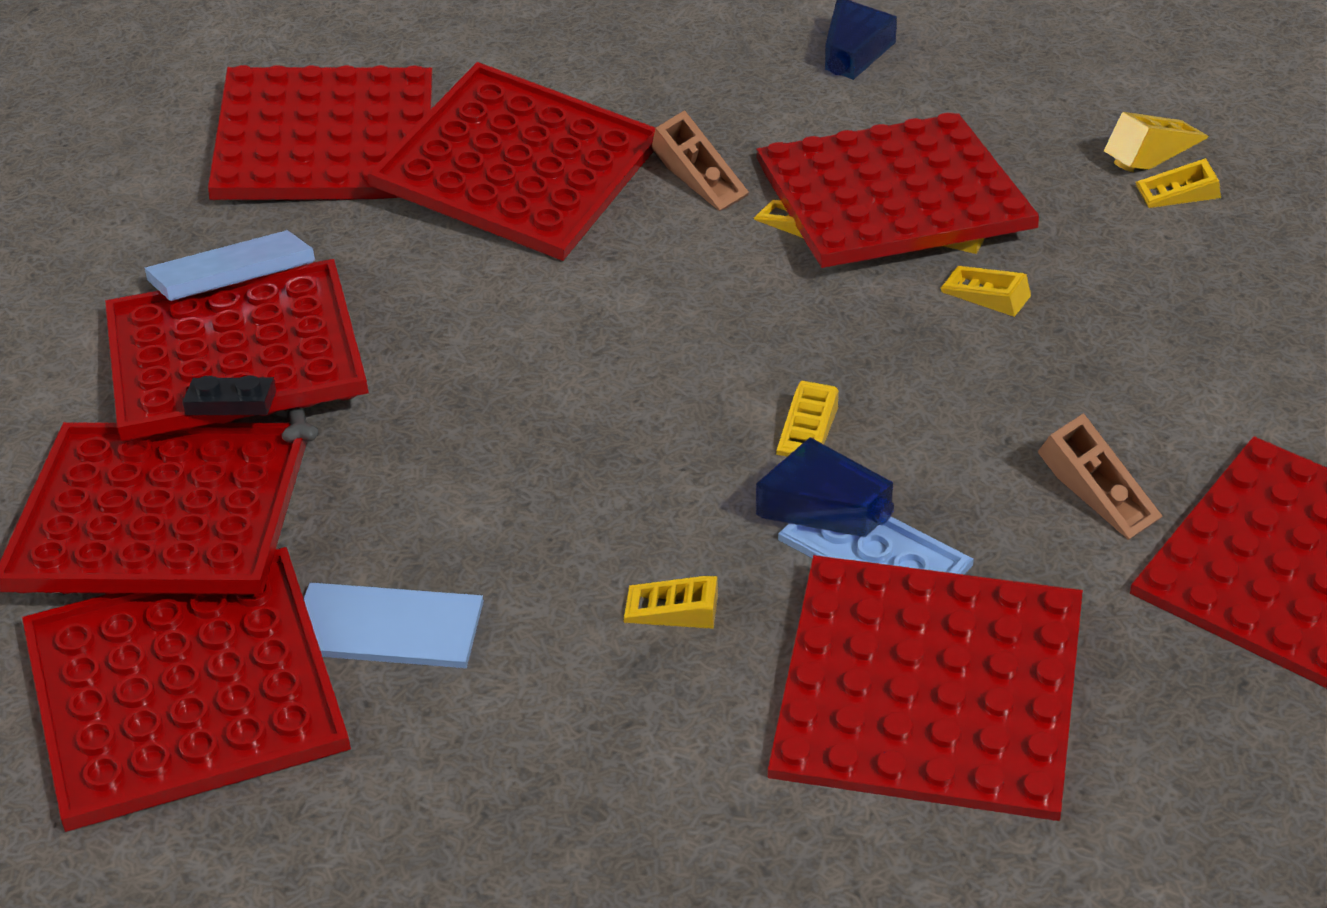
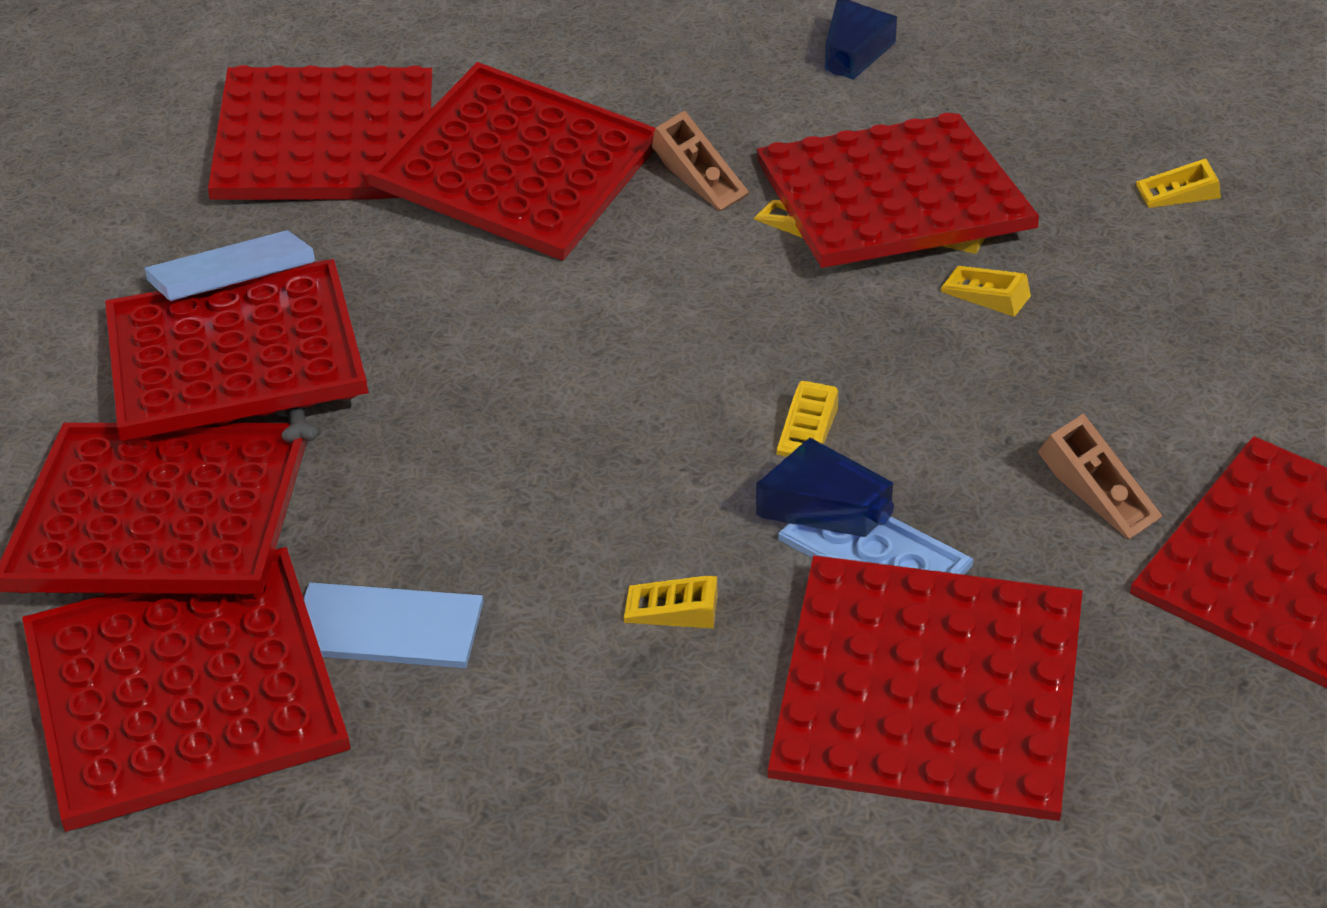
black plate [182,375,276,415] -> none
yellow slope [1104,112,1208,172] -> none

